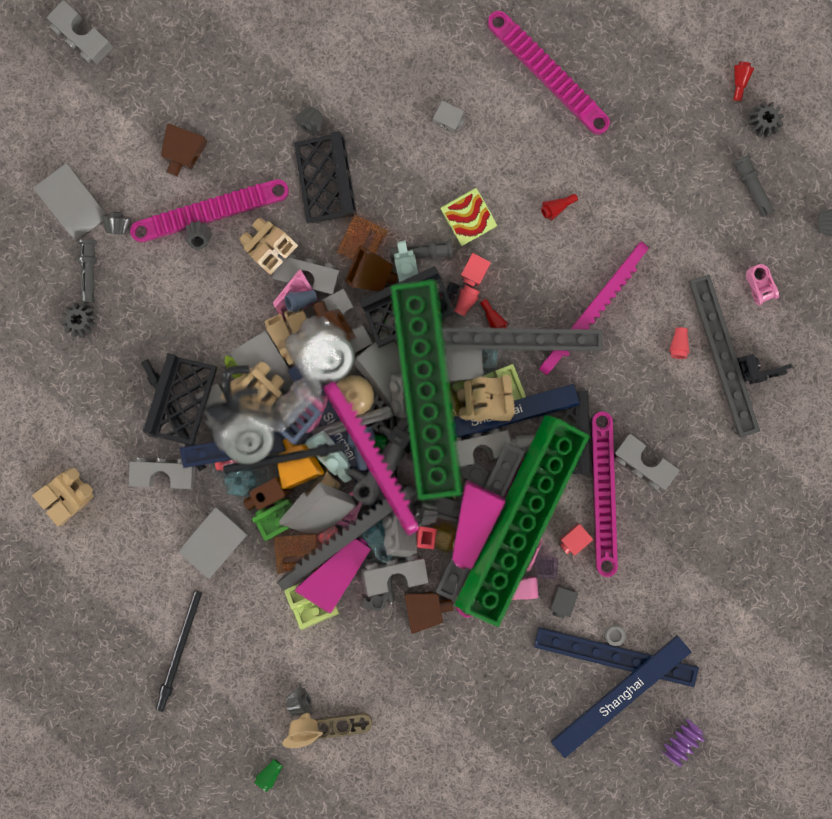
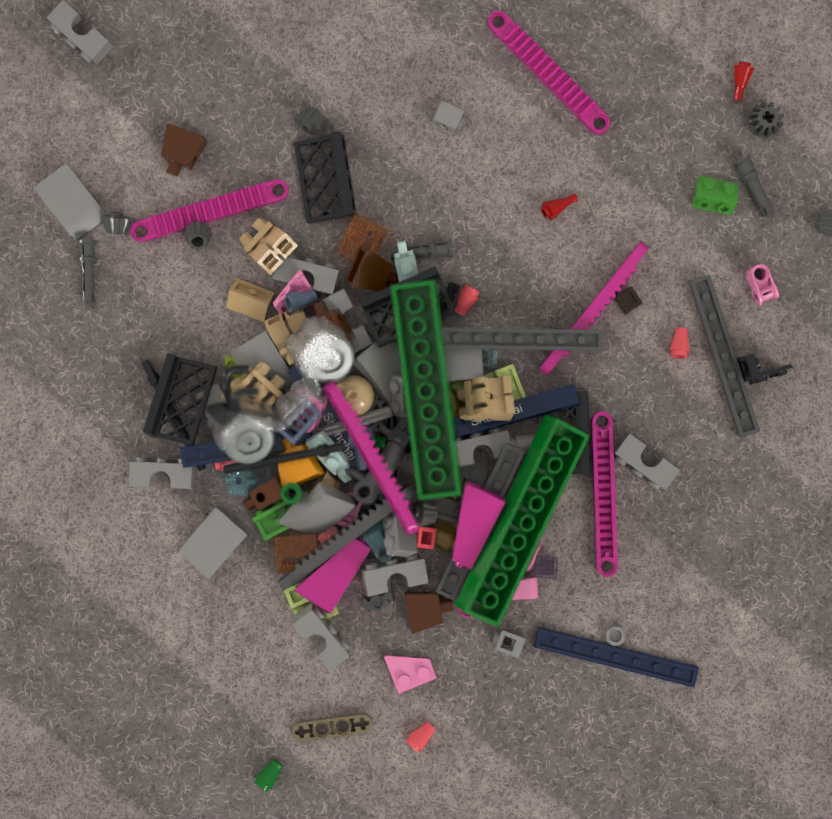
tan hips [32,468,94,527] -> none
dark grey gear [61,303,97,338] -> none
black bar [156,590,202,712] -> none
tan piece [282,713,323,748] -> none
dark grey piece [286,687,312,715] -> none
slope [440,188,497,246] -> none
coral brick [461,253,491,287] -> none
red cone [480,299,509,328] -> none
dark grey brick [549,584,578,619] -> none
dark blue tile [551,635,691,758] -> none
coral brick [559,523,593,556] -> none
medium lavender piece [661,719,705,767] -> none
none -> tan panel [226,278,275,322]
none -> green cone [281,483,302,504]
none -> light grey arch [292,603,350,671]
none -> bright pink wing [384,654,437,694]
none -> coral cone [406,721,436,752]
none -> light grey brick [492,628,526,658]
none -> dark brown tile [614,286,643,315]
none -> bright green bracket [692,175,739,215]

